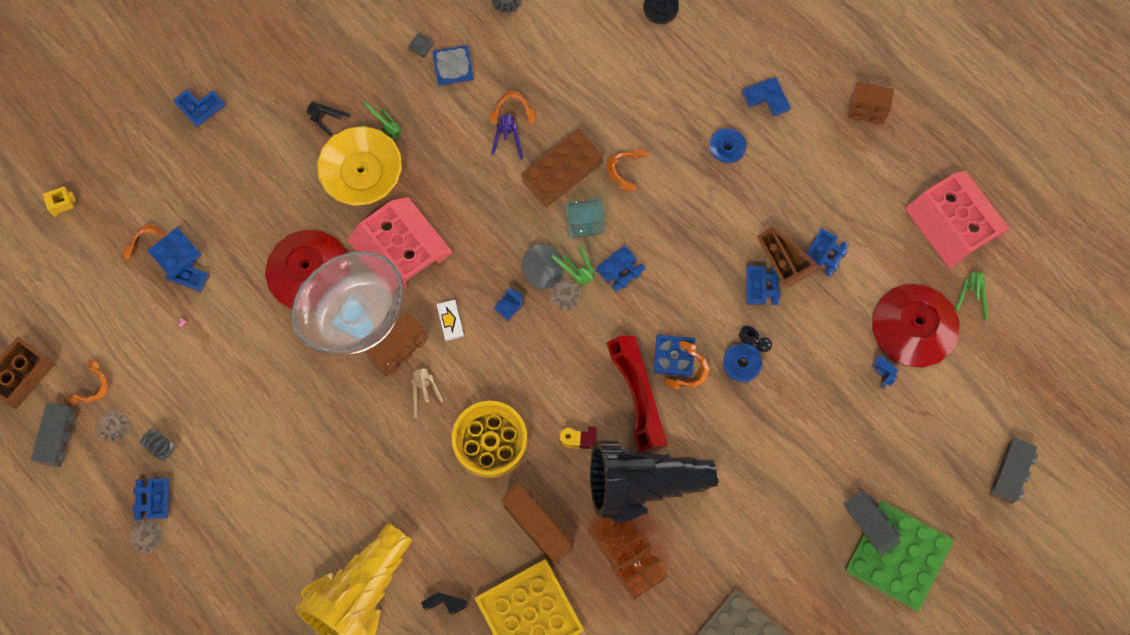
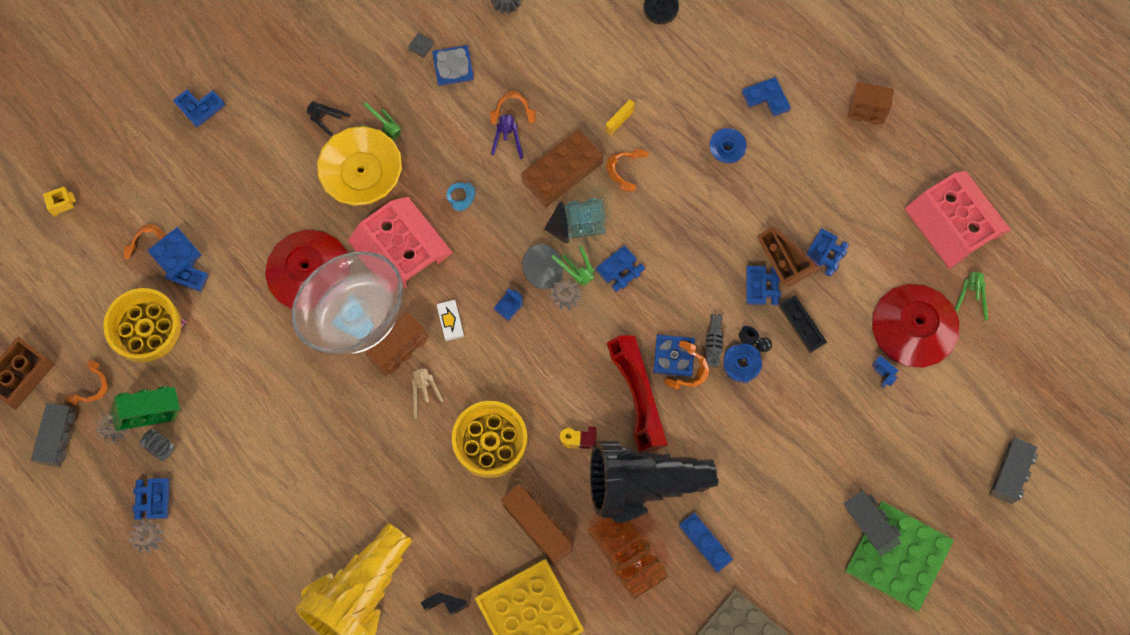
none -> yellow wheel [103,288,181,363]
none -> green brick [111,386,180,431]
none -> dark azure piece [446,182,475,211]
none -> black slope [544,202,569,244]
none -> yellow tile [605,99,635,135]
none -> blue plate [679,513,733,573]
none -> dark grey hinge [705,314,724,368]
none -> black plate [779,295,827,353]

